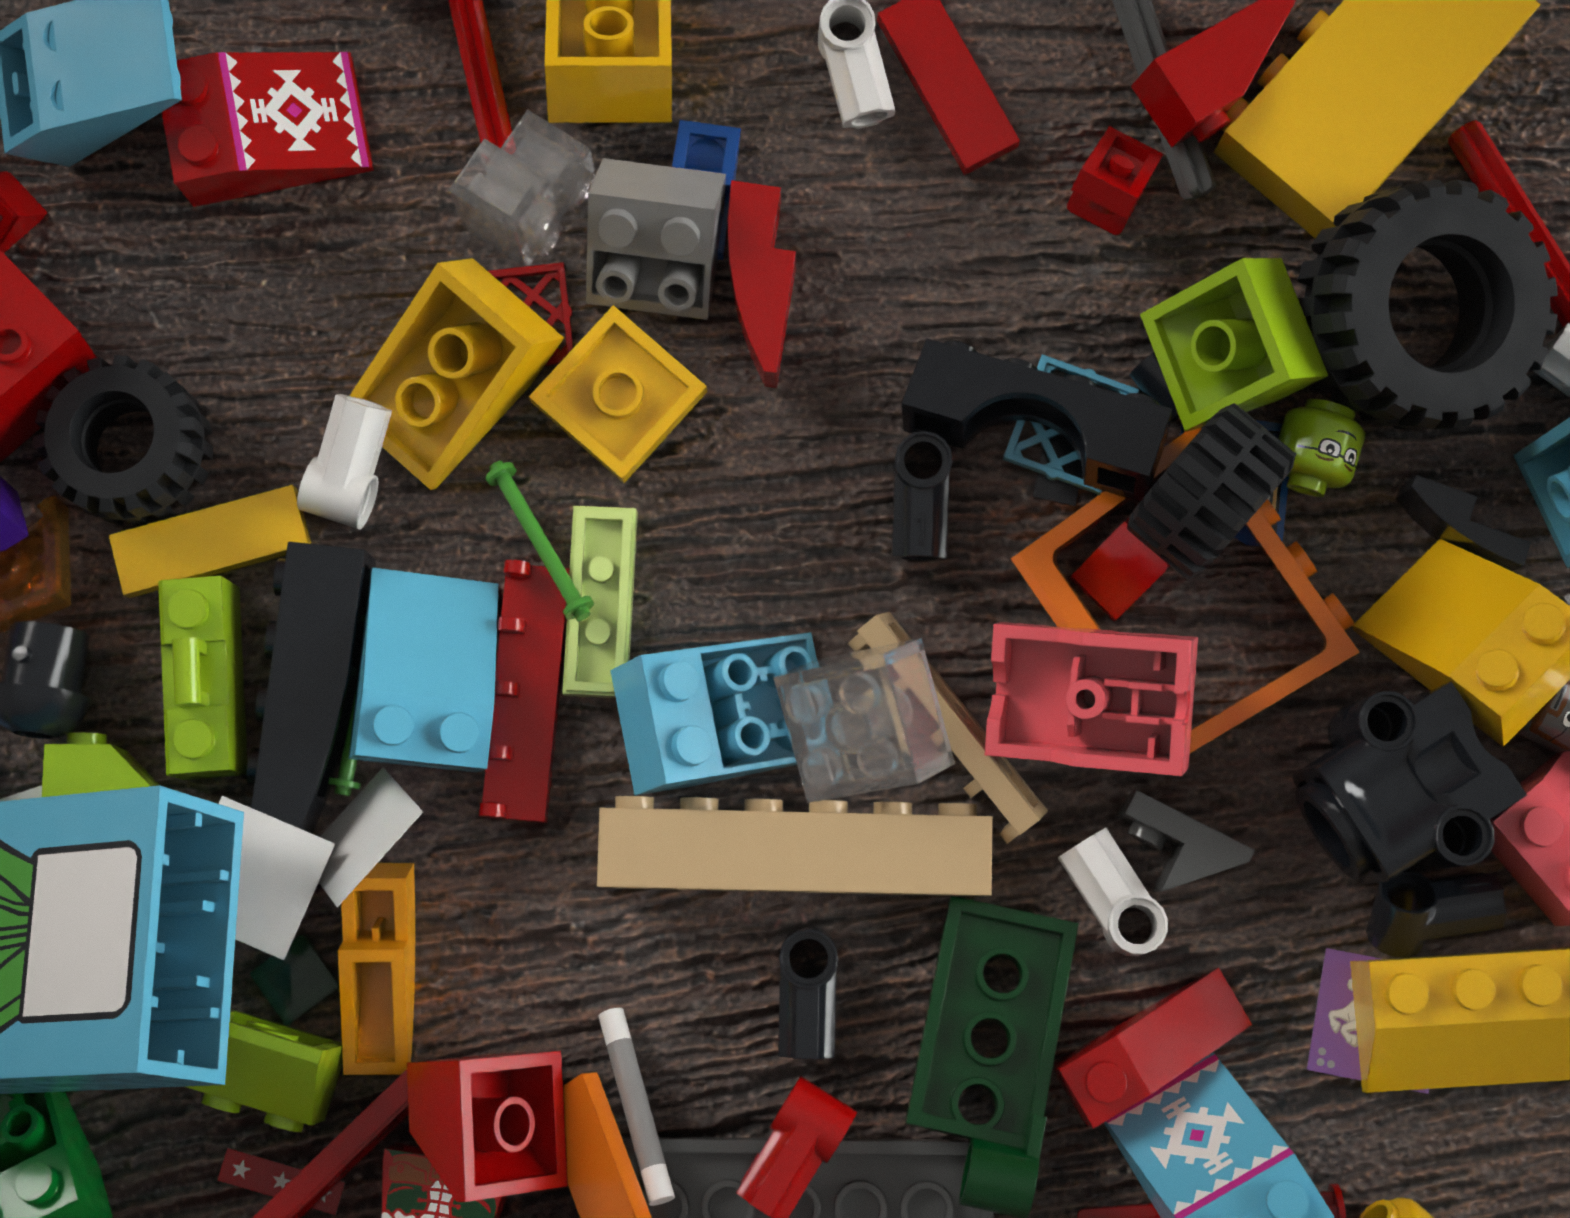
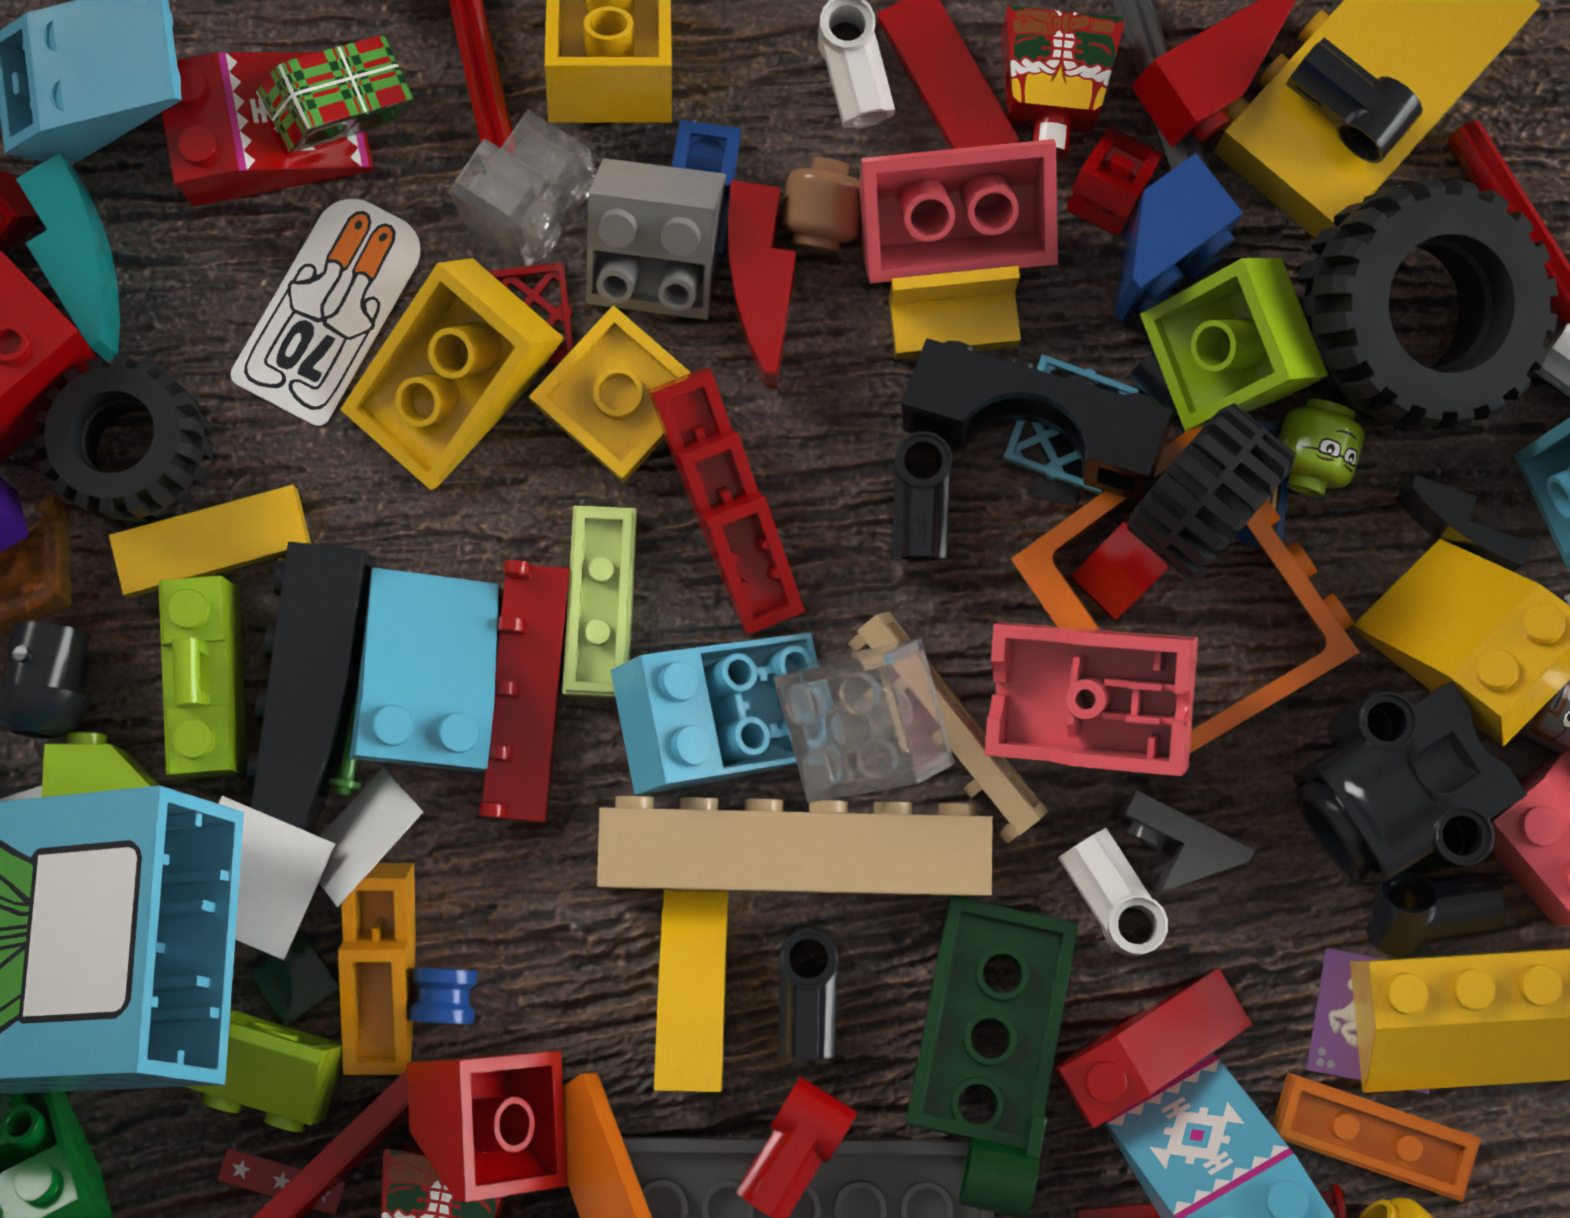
white piece [297,394,392,530] -> none
bright green axle [486,461,594,621] -> none
light grey bar [598,1008,675,1206] -> none
none -> teal slope [16,153,120,362]
none -> sticker [230,199,421,426]
none -> piece [256,36,414,153]
none -> blue wheel [409,967,478,1024]
none -> red slope [648,367,805,636]
none -> yellow slope [654,890,729,1092]
none -> medium nougat head [780,157,861,253]
none -> coral slope [859,139,1058,283]
none -> yellow panel [889,266,1021,359]
none -> torso [1001,5,1125,159]
none -> blue slope [1114,153,1243,322]
none -> orange tile [1272,1072,1481,1202]
none -> black piece [1286,37,1423,163]

